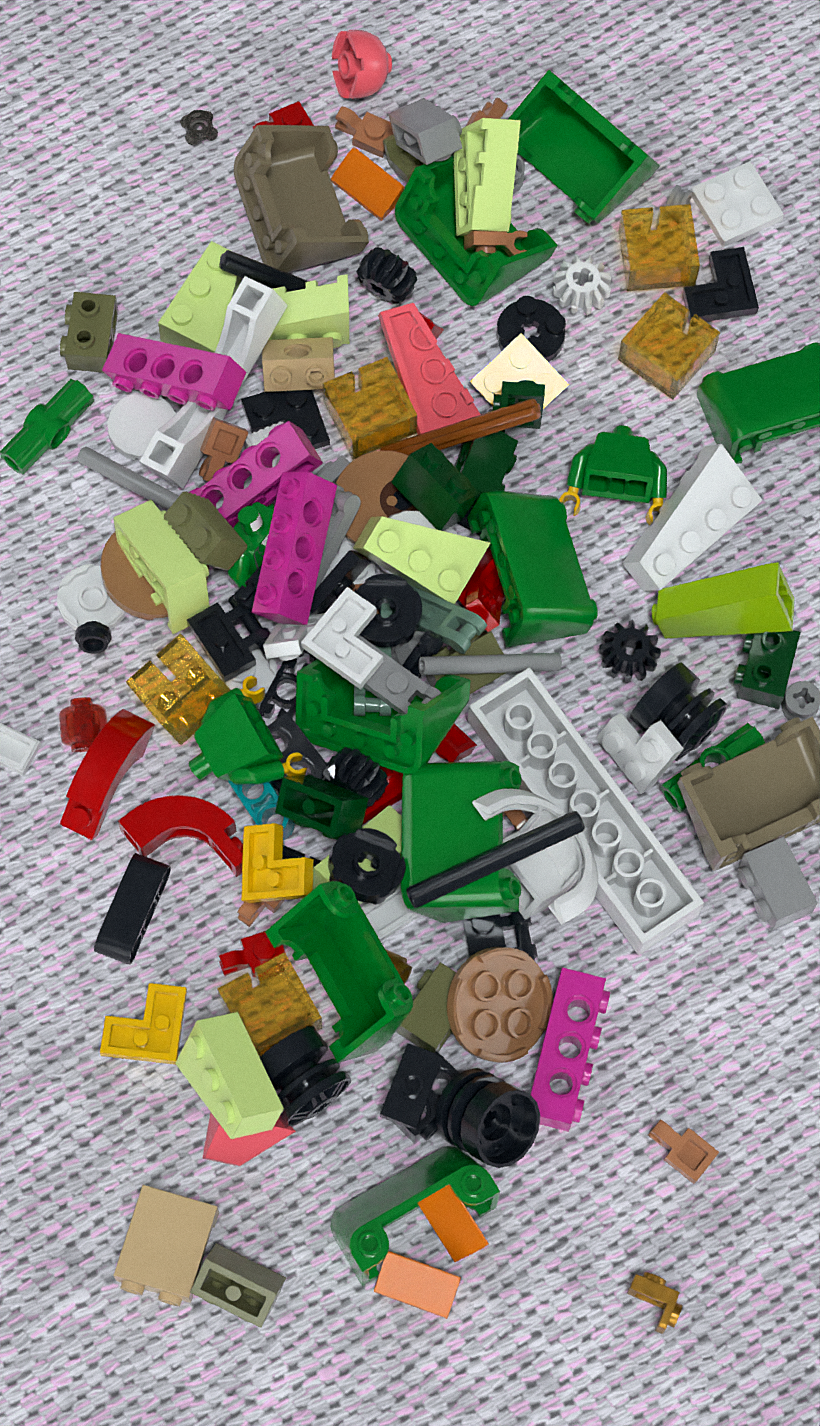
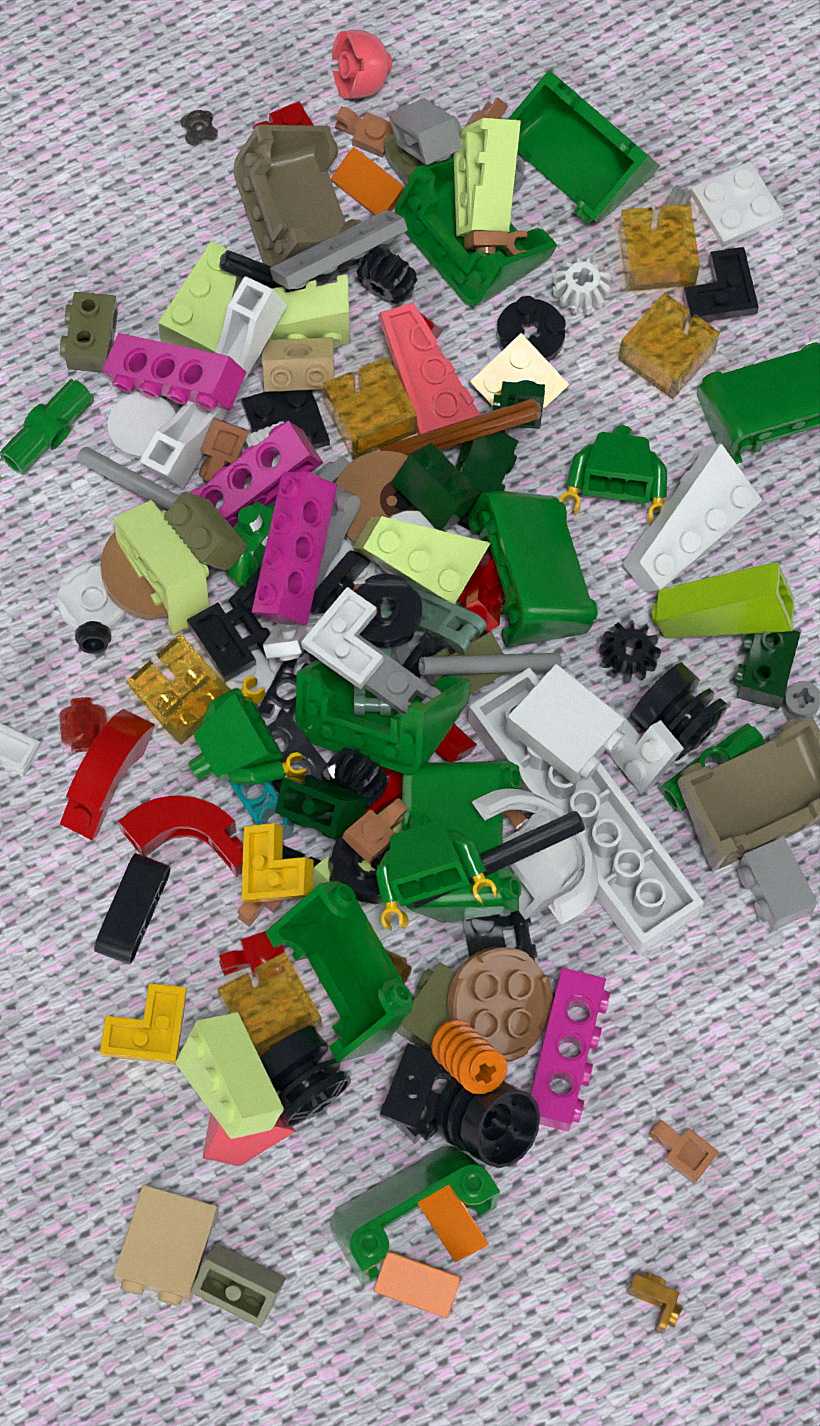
none -> light grey plate [269,210,408,290]
none -> nougat plate [342,798,409,863]
none -> green torso [376,815,498,931]
none -> orange piece [431,1019,508,1094]
none -> white brick [506,664,625,785]

